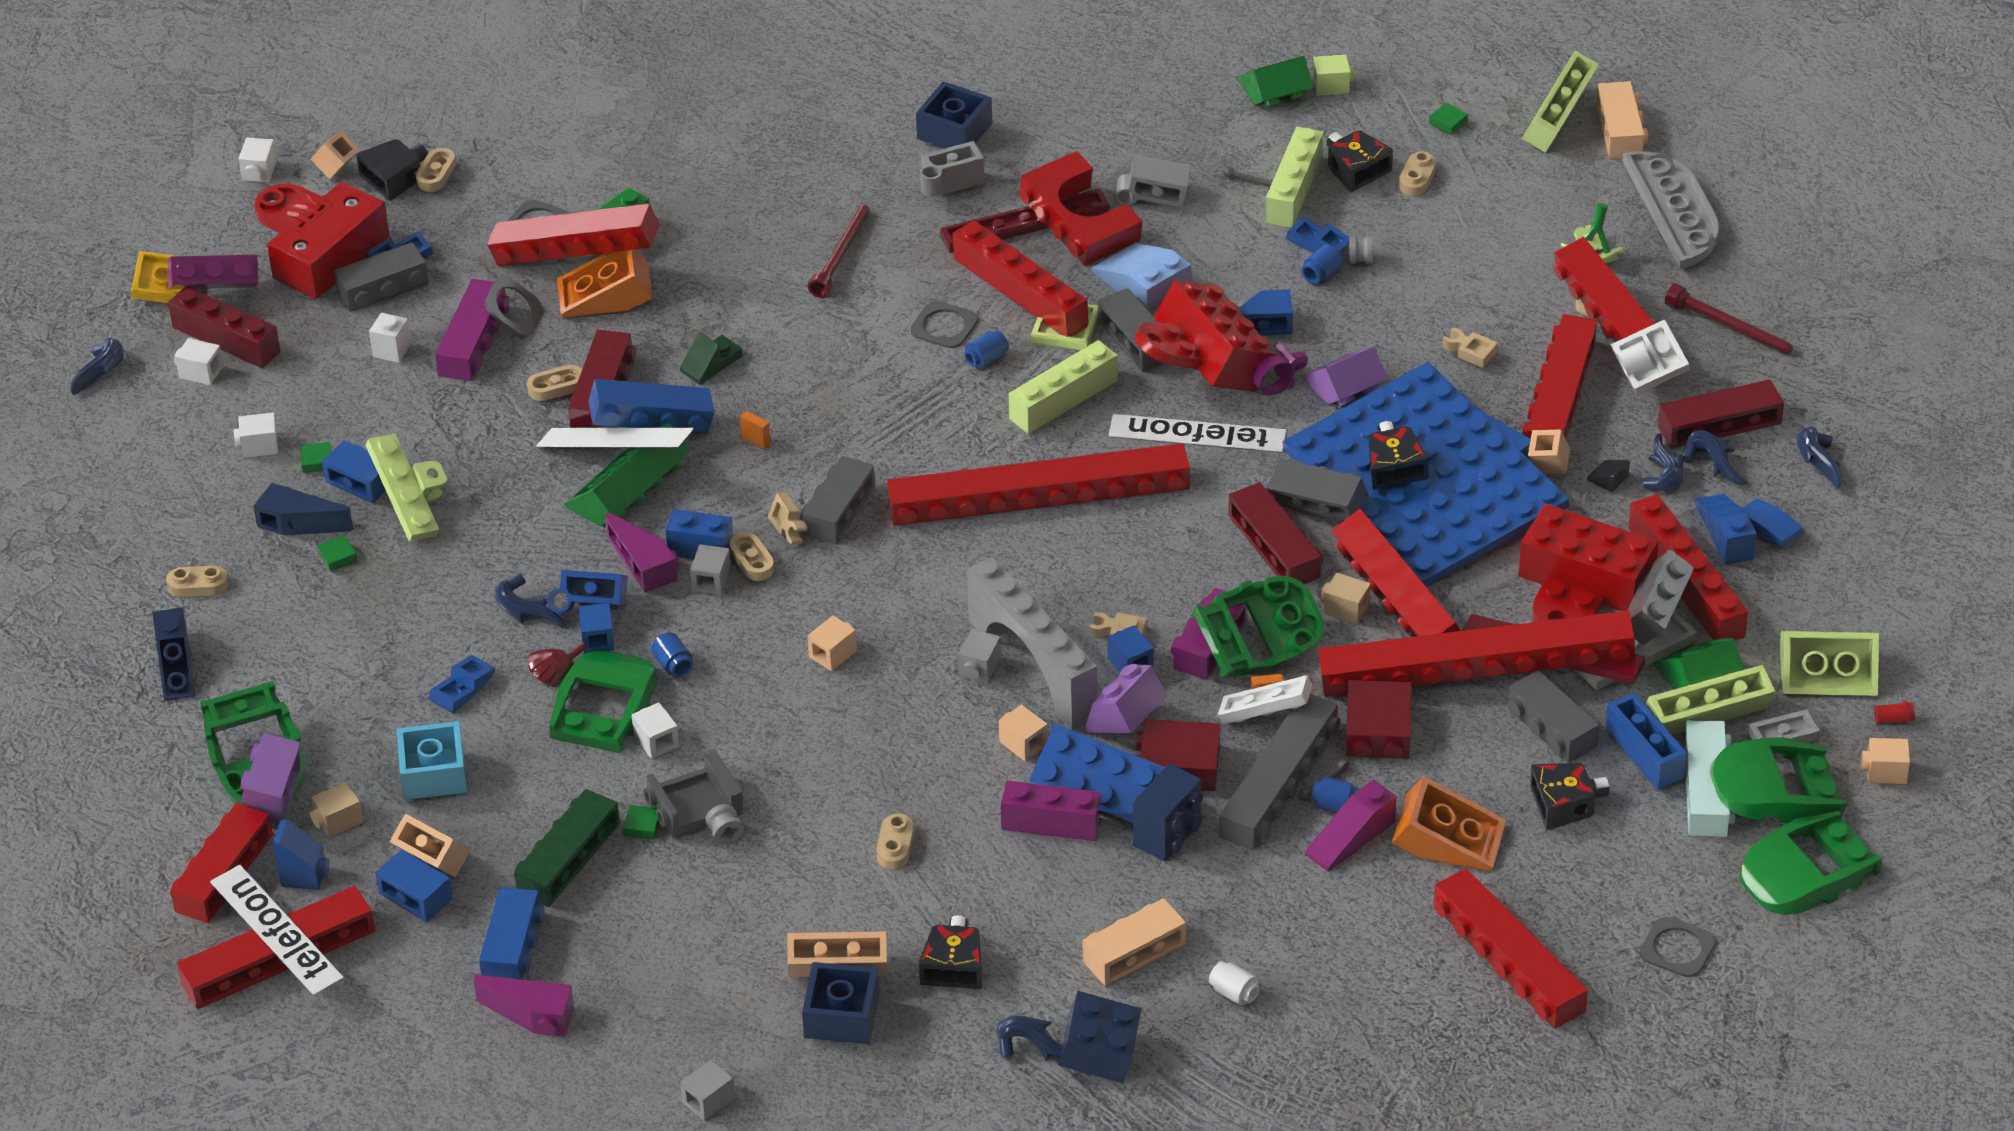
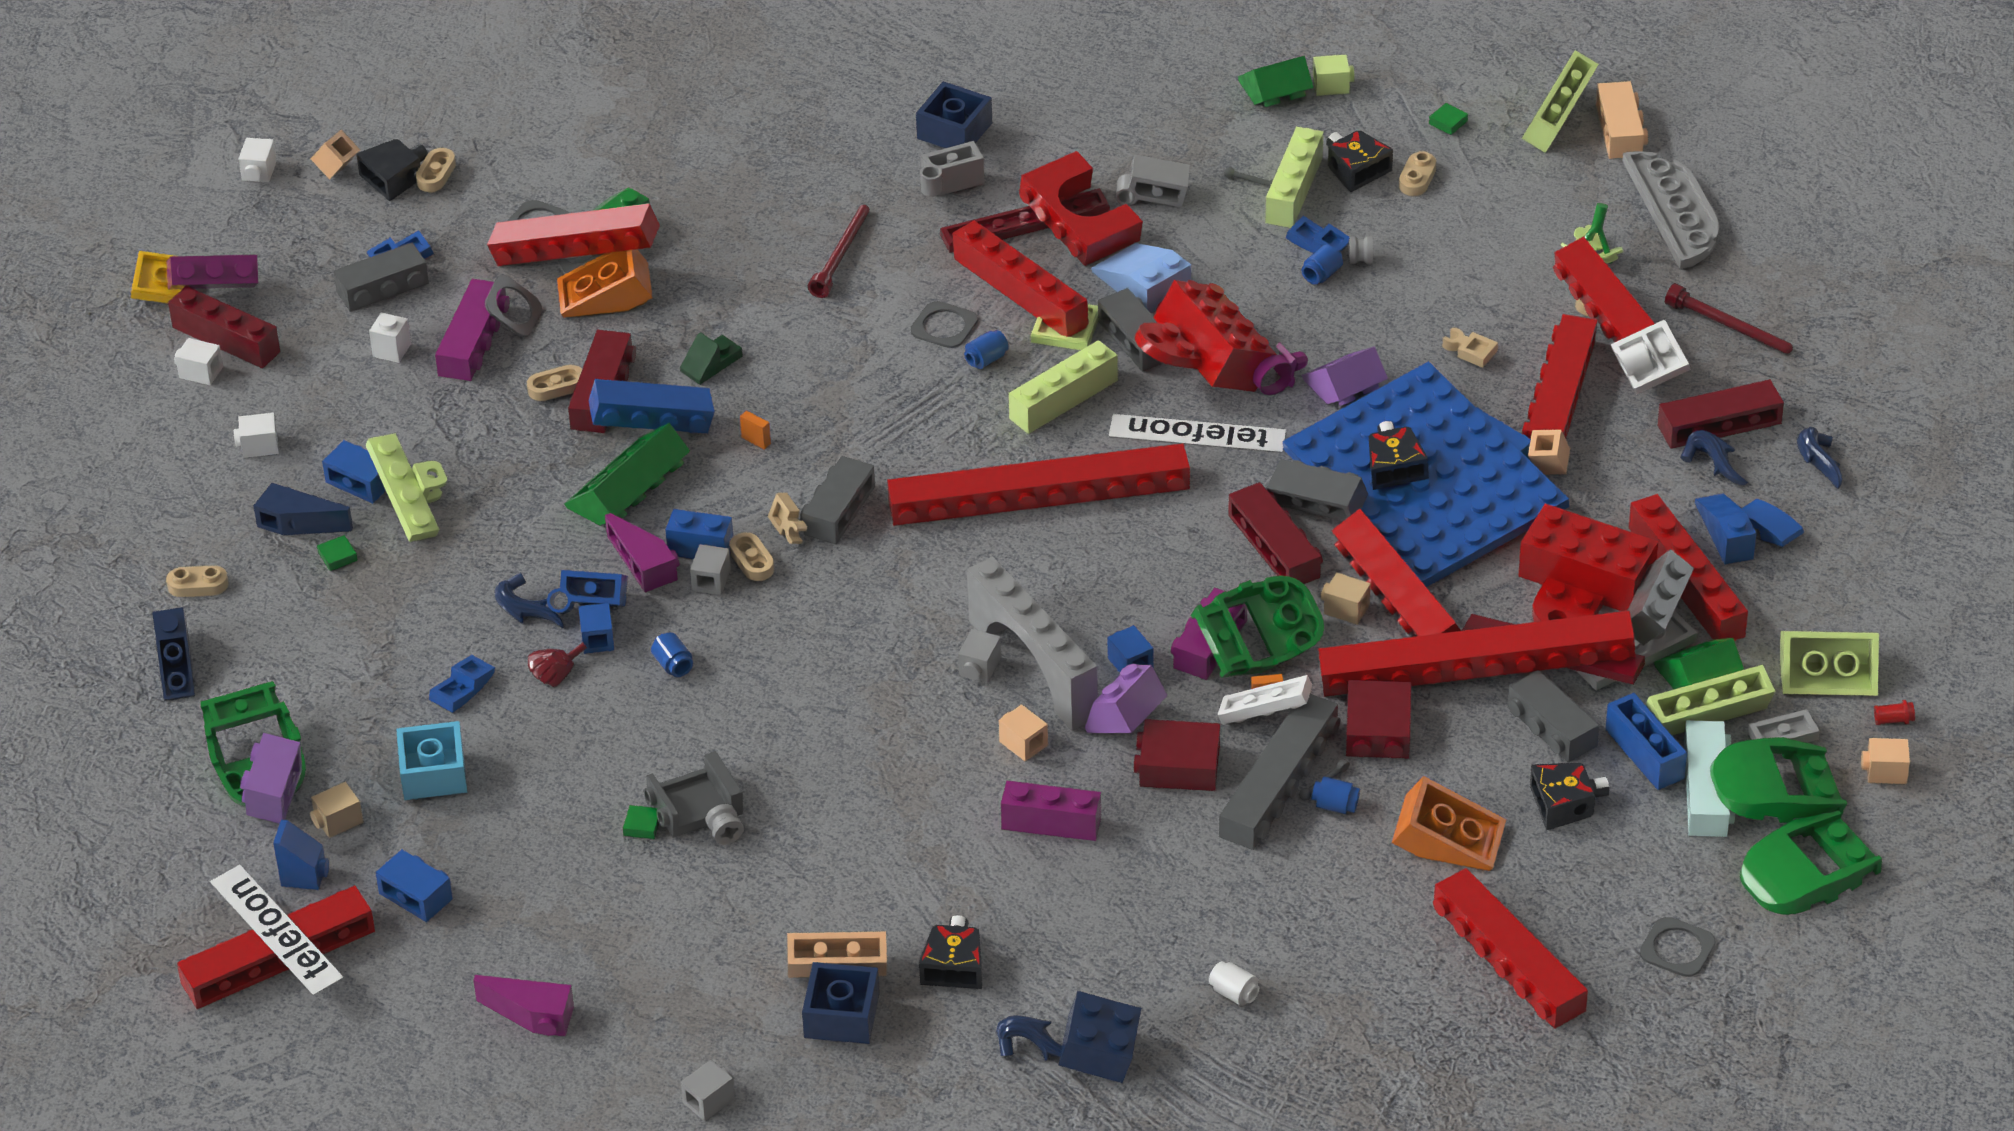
dark blue piece [70,337,124,395] -> none
red brick [170,803,273,923] -> none
red brick [254,181,390,299] -> none
green tile [300,442,331,473] -> none
light nougat brick [390,814,471,878] -> none
blue brick [479,887,544,980] -> none
dark green brick [514,789,620,907] -> none
white sticker [536,428,694,447] -> none
green slope [549,651,657,753] -> none
white brick [631,703,679,759] -> none
light nougat brick [807,616,857,671] -> none
tan plate [876,814,914,870] -> none
blue plate [1029,723,1165,824] -> none
light nougat brick [1082,898,1186,986] -> none
tan plate [1090,612,1147,638] -> none
dark blue brick [1133,763,1203,862] -> none
blue slope [1239,289,1293,336] -> none
magenta slope [1305,779,1397,872] -> none
black slope [1587,460,1630,492] -> none
dark blue piece [1644,433,1684,493] -> none

